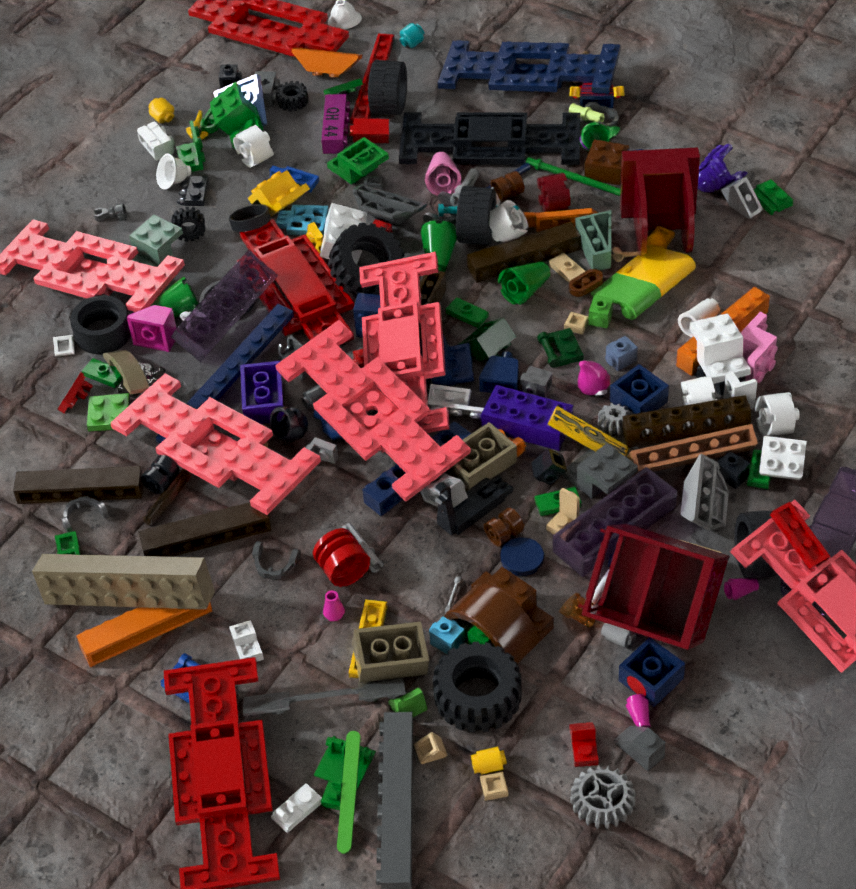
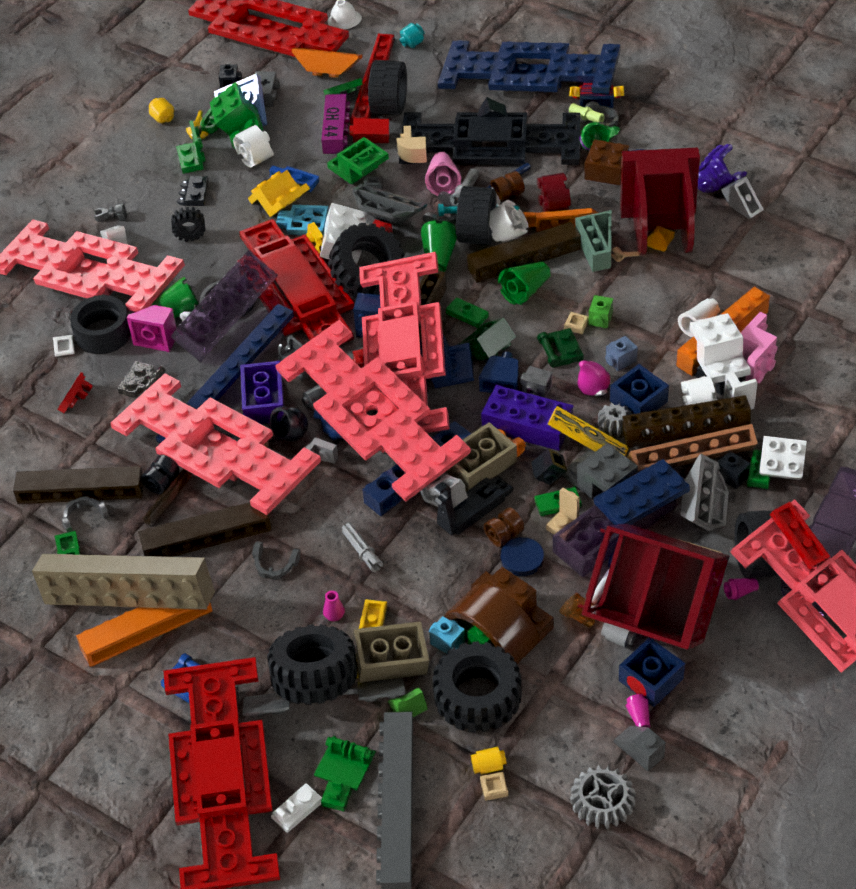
green plate [82,358,123,388] -> none
bright green plate [87,393,130,432] -> none
dark tan slope [103,350,149,395] -> none
sand green bracket [129,215,183,267] -> none
white brick [137,121,175,160] -> none
white hat [156,154,191,189] -> none
black tyre [229,204,271,232] -> none
white slope [229,620,264,662] -> none
black tyre [276,81,308,112] -> none
red wheel [313,528,370,587] -> none
bright green piece [337,731,361,854] -> none
tan slope [413,732,448,764] -> none
white bracket [427,384,484,419] -> none
light grey hinge [445,576,463,613] -> none
green bar [526,157,621,196] -> none
tan plate [549,253,585,283] -> none
reddish brown plate [569,269,603,297] -> none
red slope [569,722,599,767] -> none
door [591,245,696,320] -> none
green plate [753,179,794,215] -> none
white brick [755,392,799,436] -> none
none -> white slope [100,225,128,245]
none -> black tyre [267,624,358,705]
none -> tan brick [397,126,427,163]
none -> black tile [477,97,508,117]
none -> dark blue plate [594,459,690,525]

